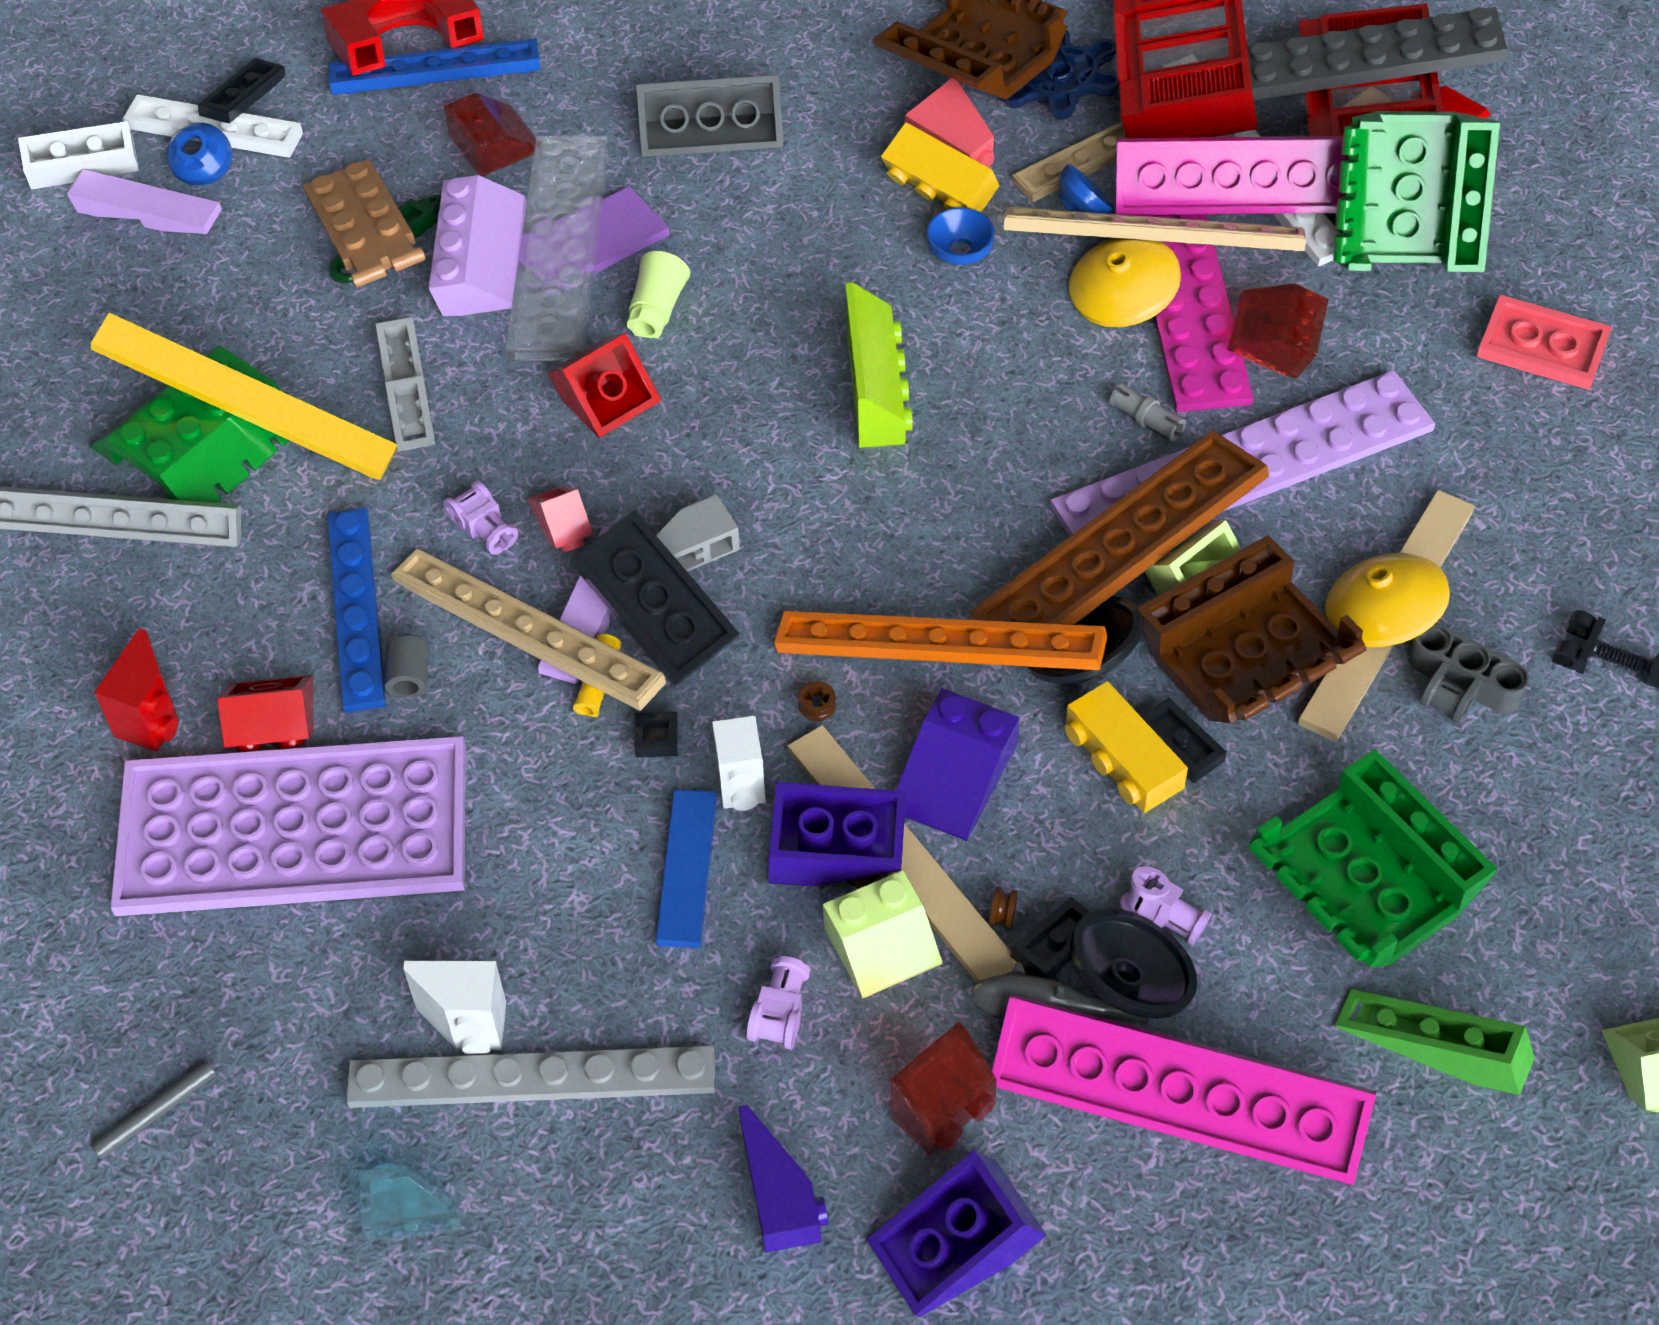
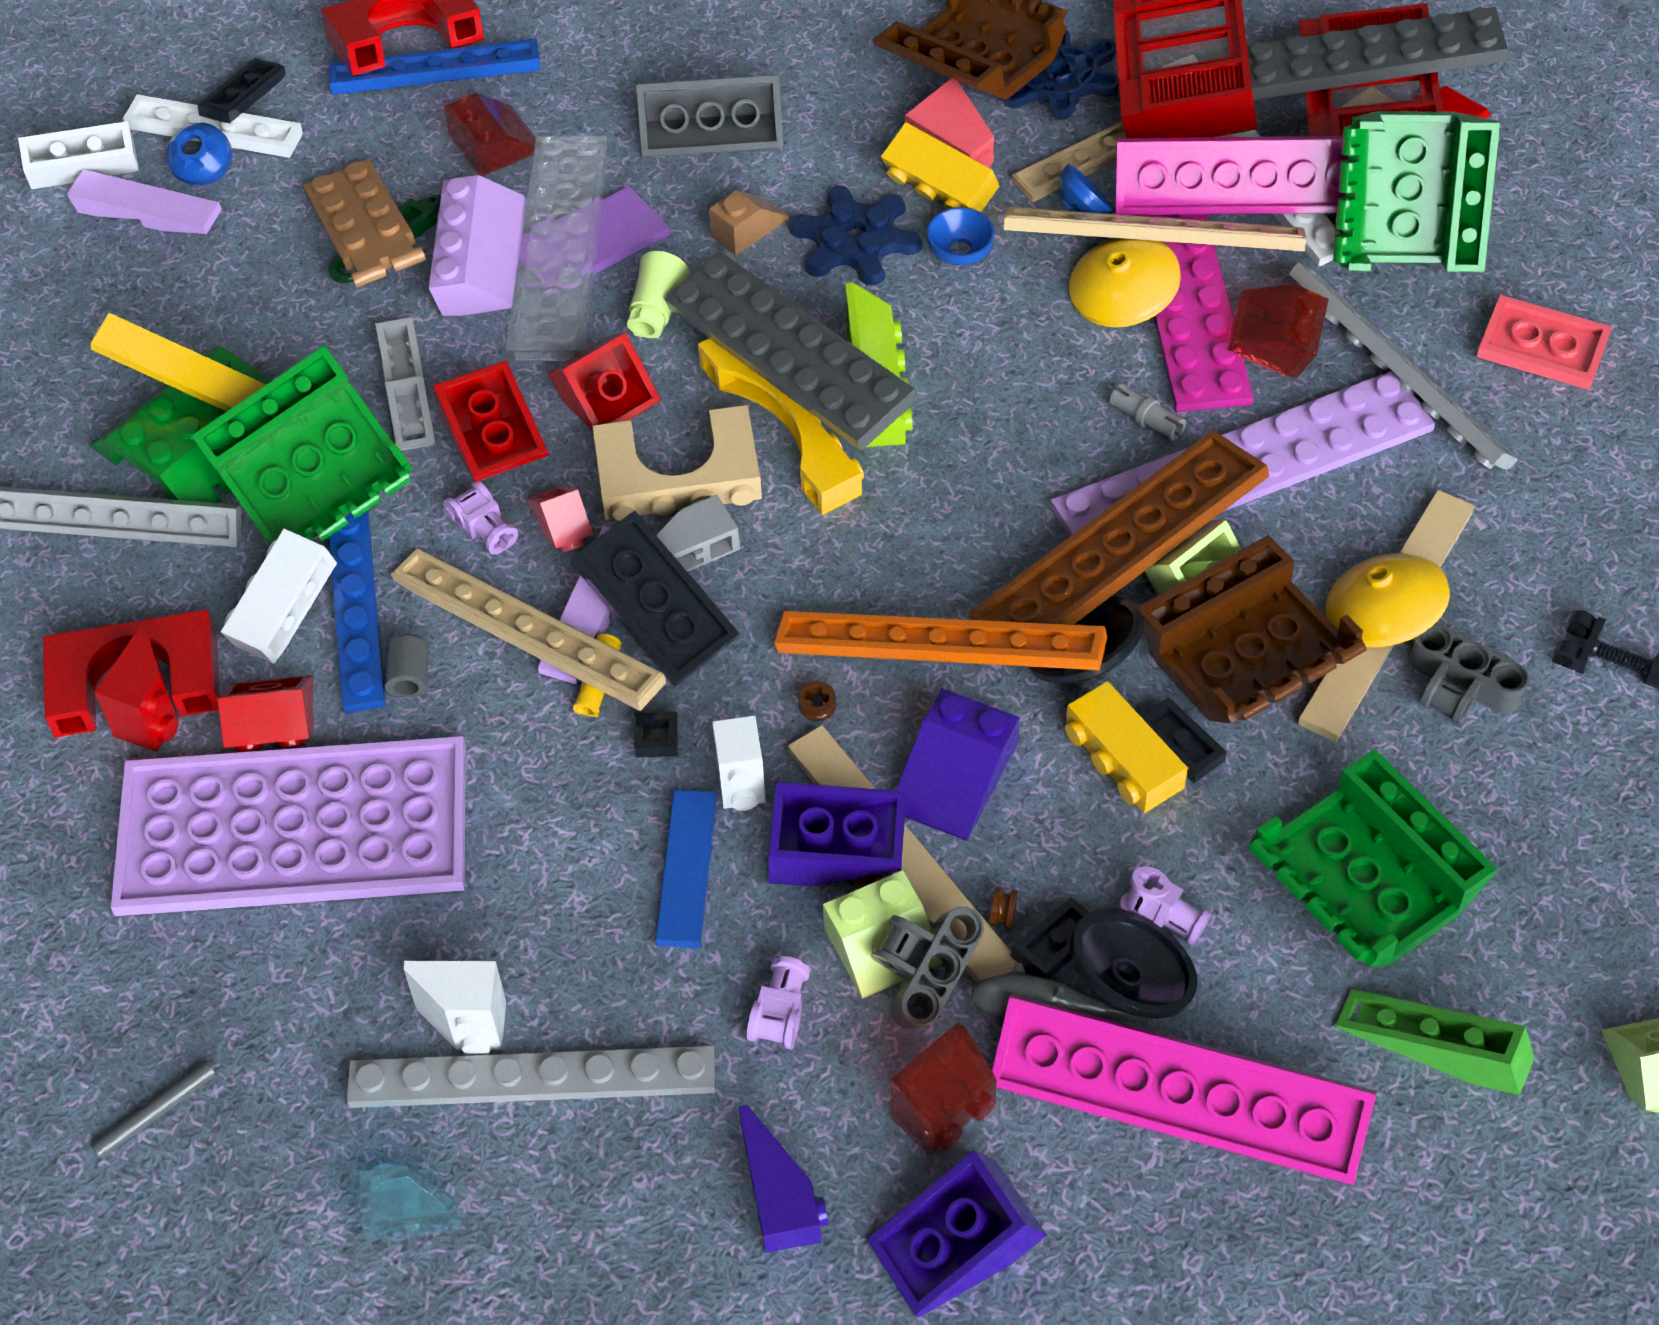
none -> red arch [43,610,220,738]
none -> green slope [191,345,413,545]
none -> white brick [221,529,337,664]
none -> red slope [433,360,549,482]
none -> tan arch [593,405,762,521]
none -> dark grey plate [664,251,919,451]
none -> yellow arch [698,338,864,515]
none -> medium nougat slope [709,190,790,256]
none -> dark blue plate [789,186,923,285]
none -> dark grey piece [870,907,984,1029]
none -> light grey plate [1289,262,1519,470]

